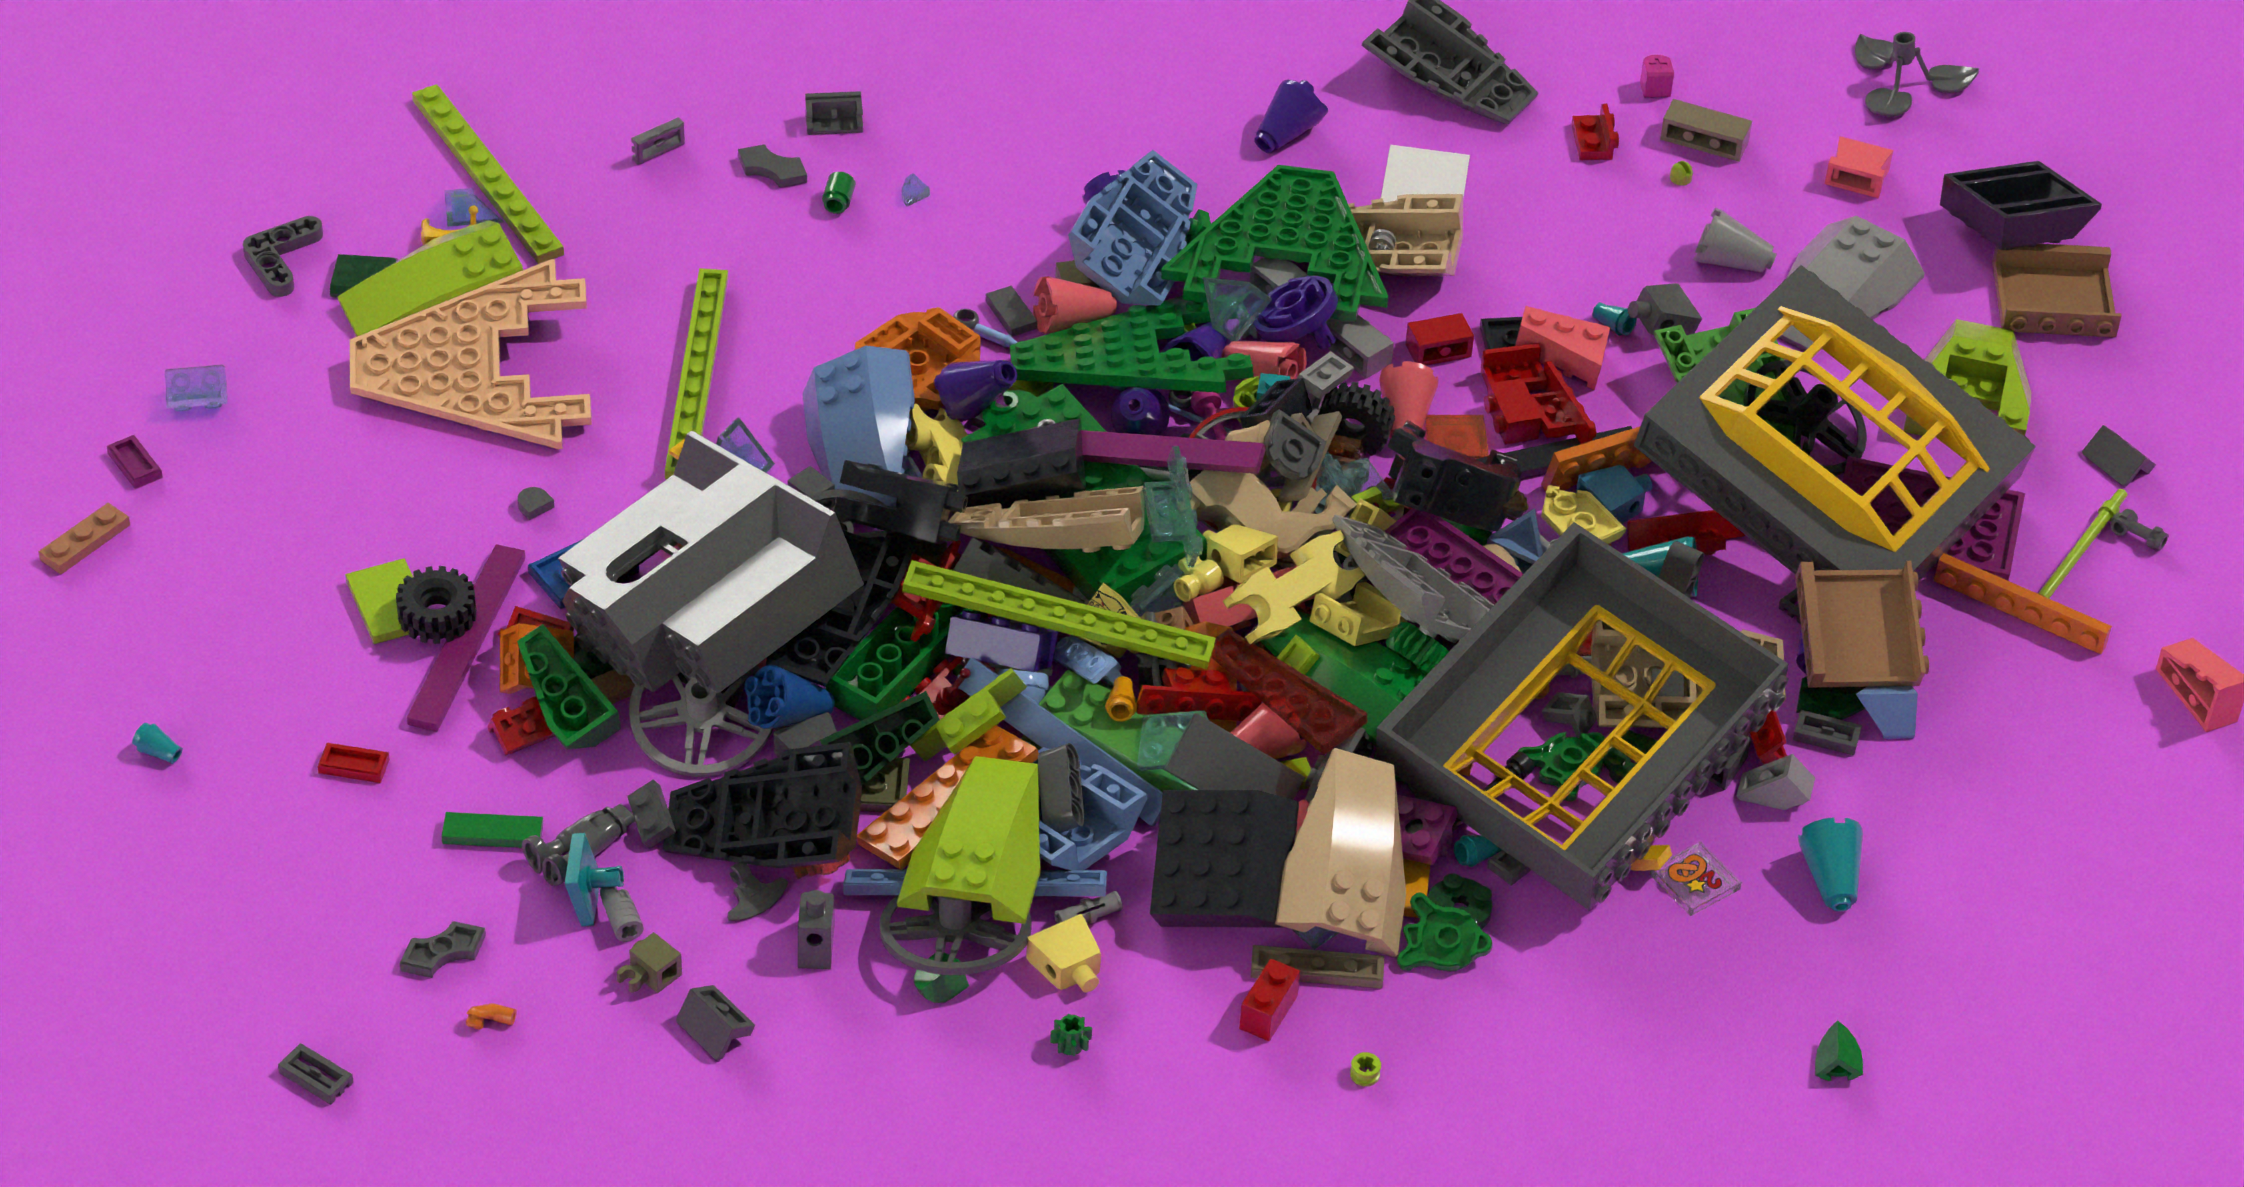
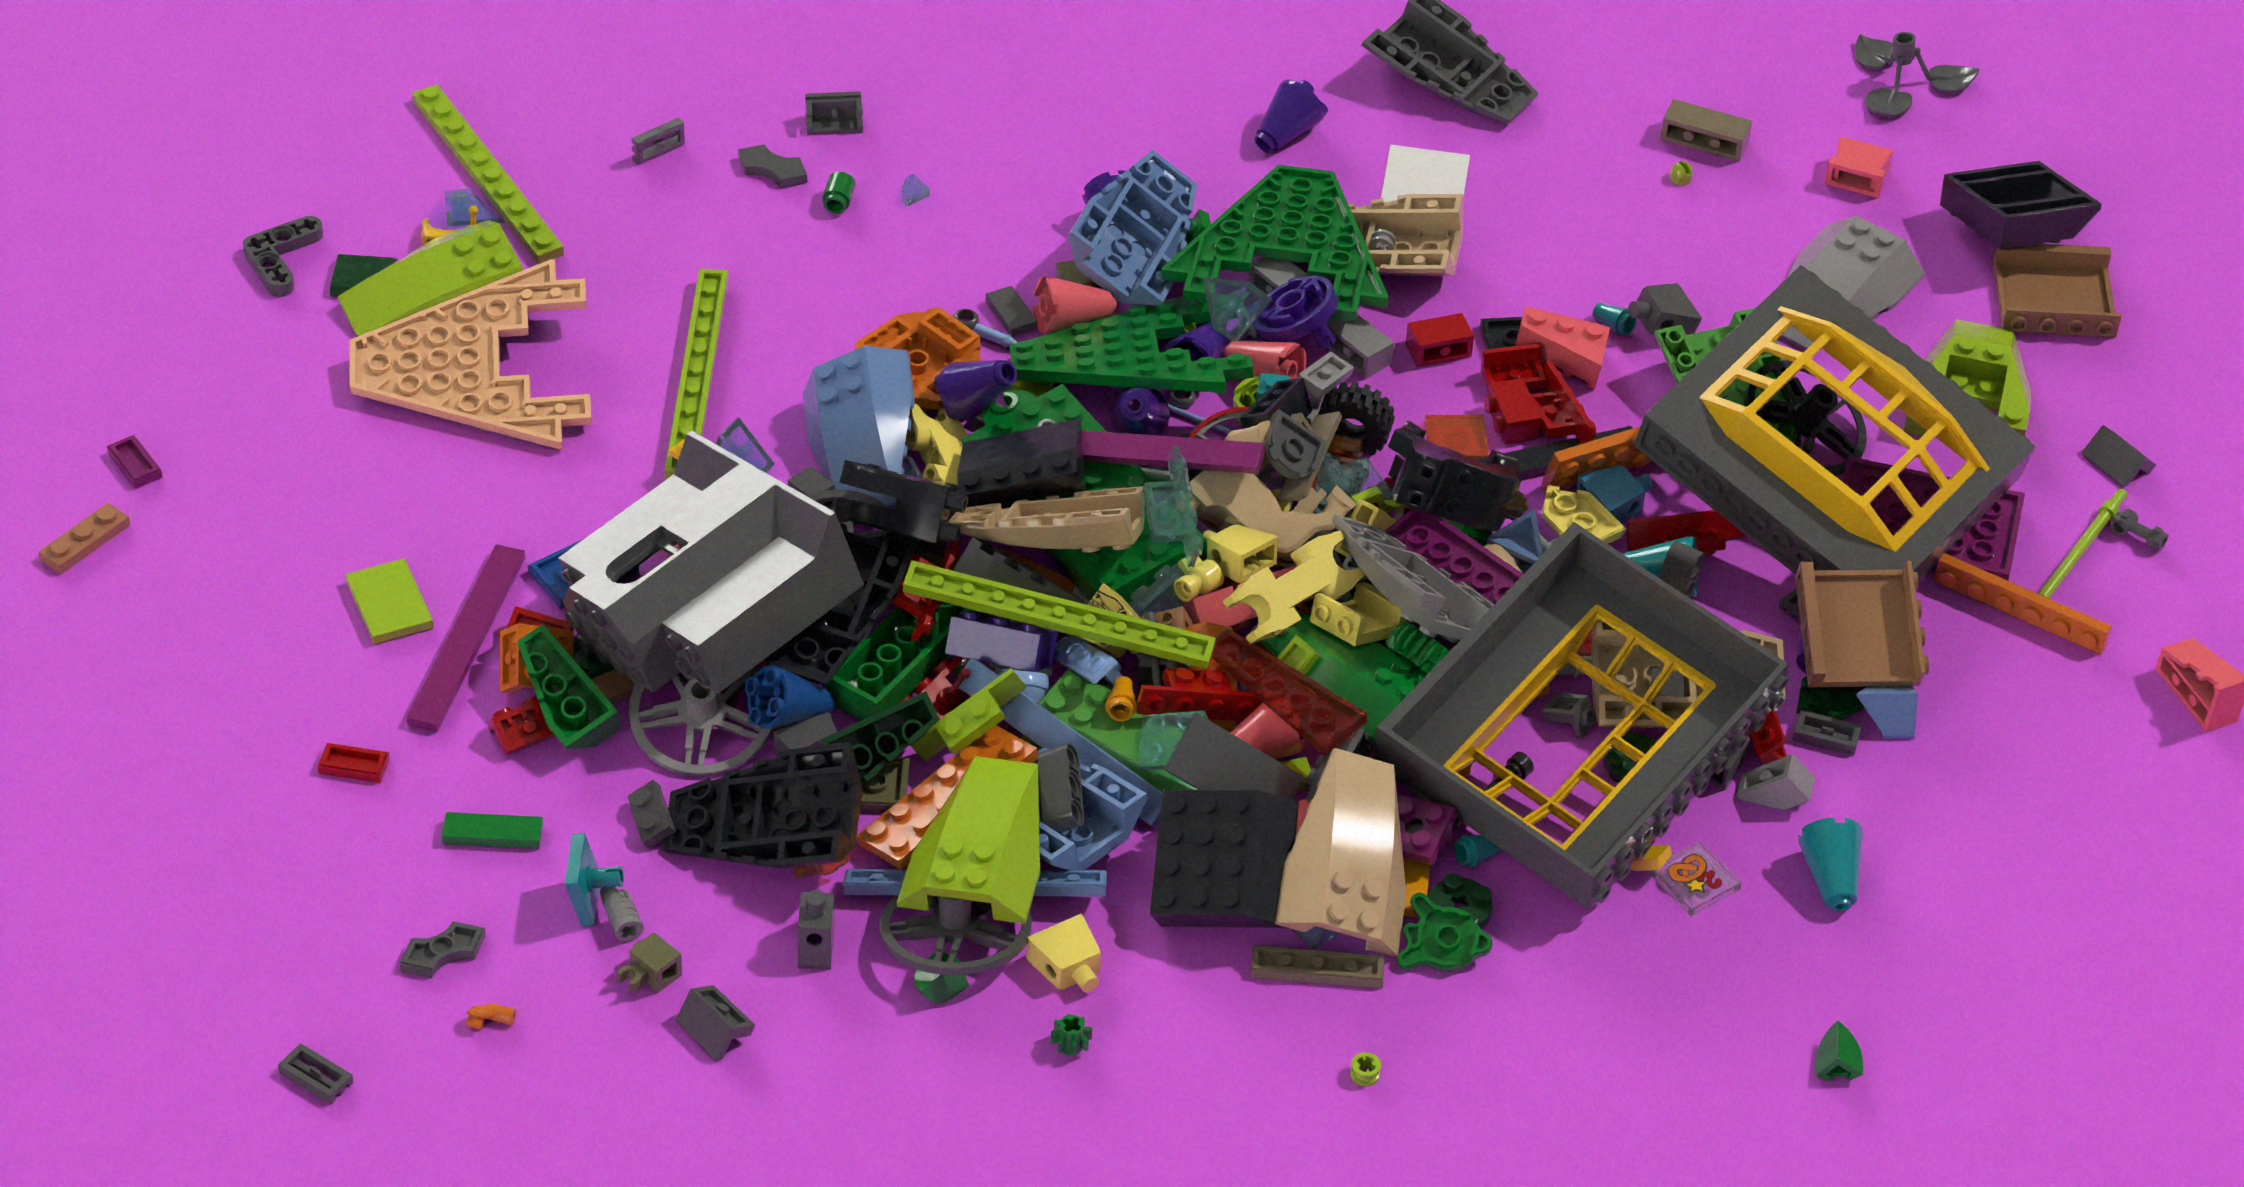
teal cone [132,722,183,764] -> none
clear light blue bracket [165,365,228,411] -> none
black tyre [396,566,476,644] -> none
dark grey tile [518,487,555,520] -> none
dark grey piece [522,804,635,886] -> none
dark grey piece [728,863,788,921] -> none
light grey pin [1054,891,1123,924] -> none
dark pink piece [1190,391,1237,440] -> none
red brick [1239,958,1300,1041] -> none
coral cone [1379,361,1439,439] -> none
dark grey tile [1487,850,1531,886] -> none
green tile [1518,732,1605,801] -> none
red bracket [1571,103,1619,160] -> none
dark pink piece [1640,55,1674,98] -> none
light grey cone [1693,208,1776,273] -> none

